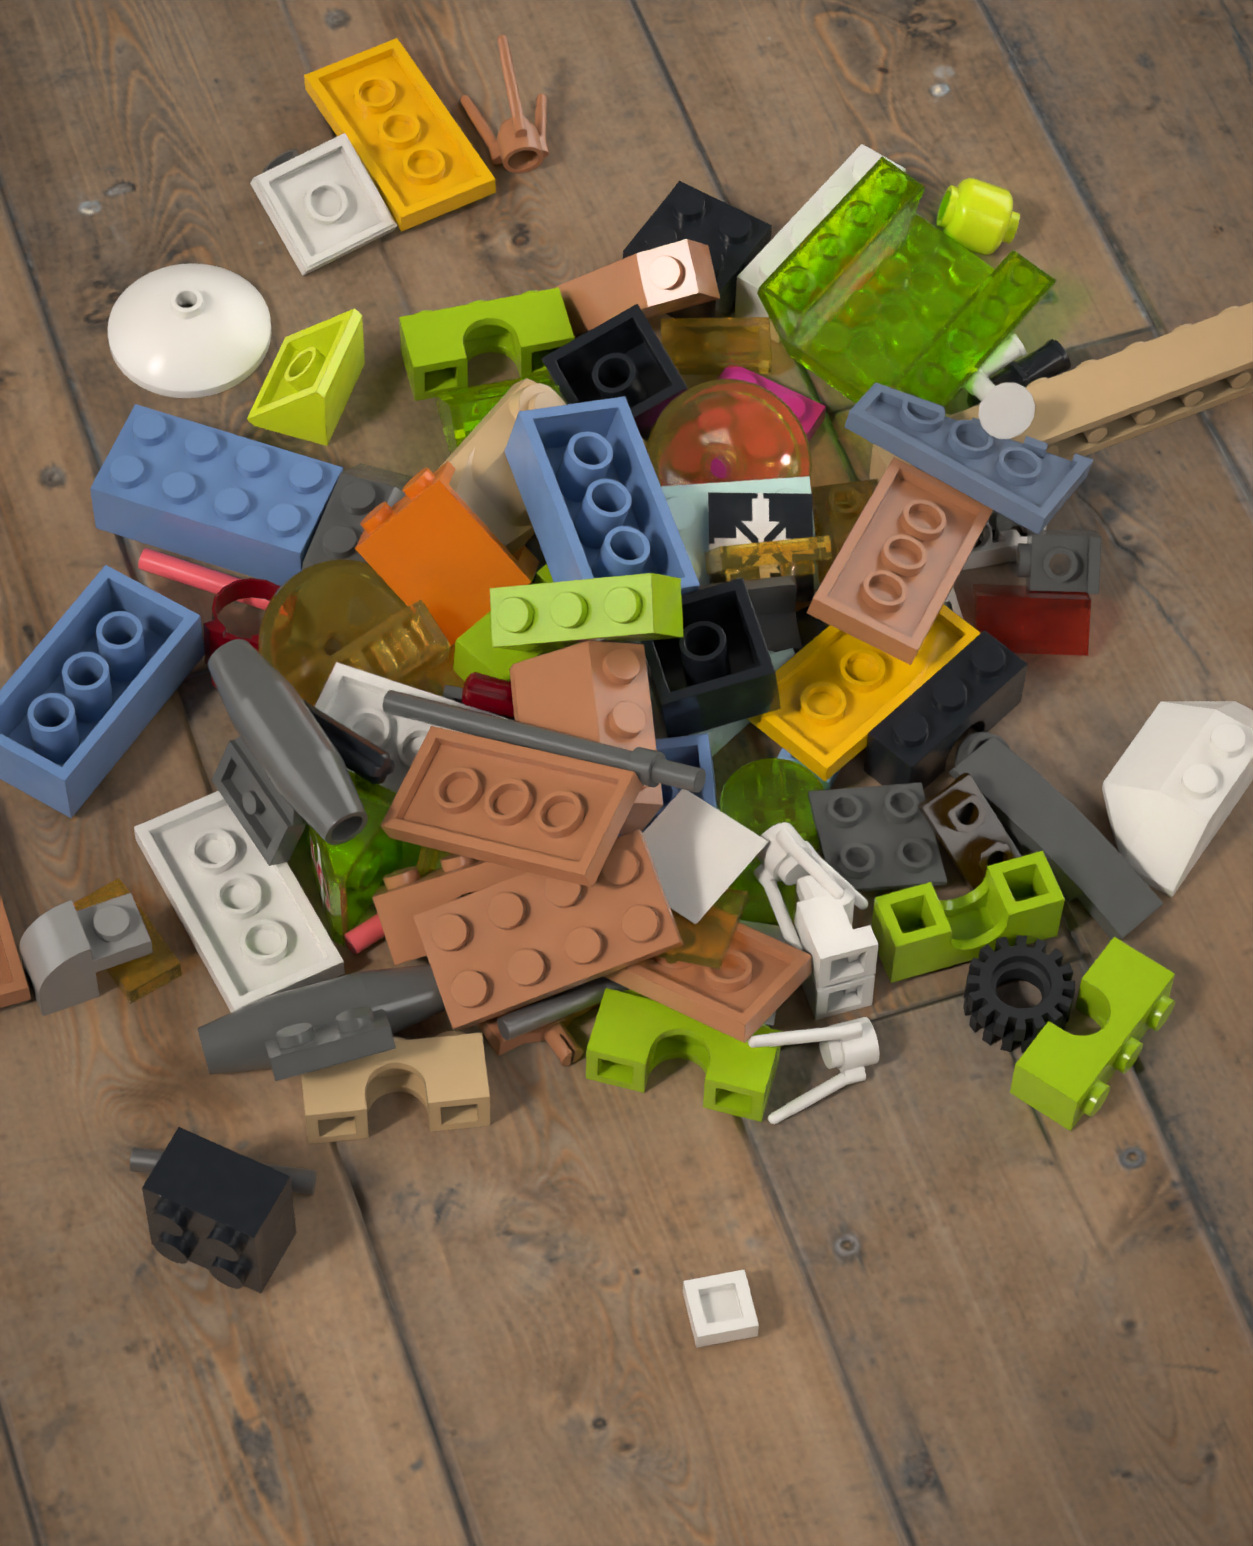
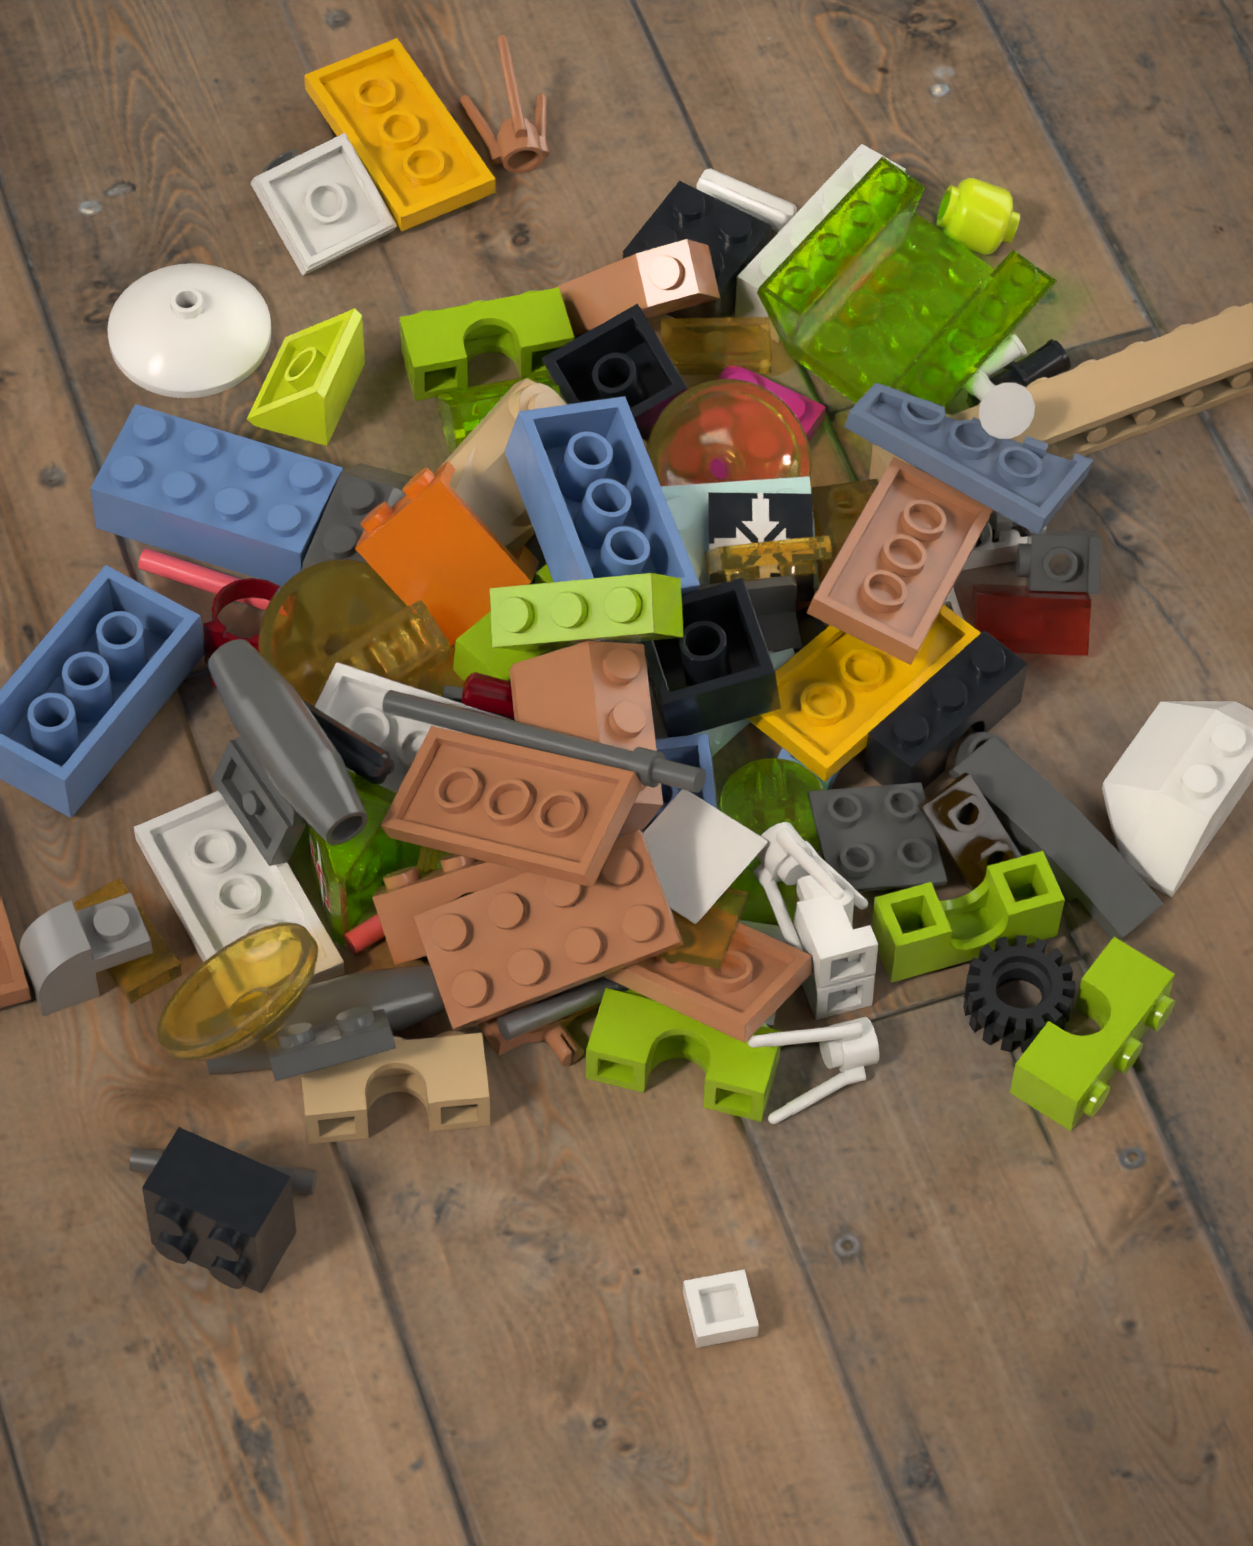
none -> clear yellow dish [157,923,318,1061]
none -> white axle [696,169,797,232]

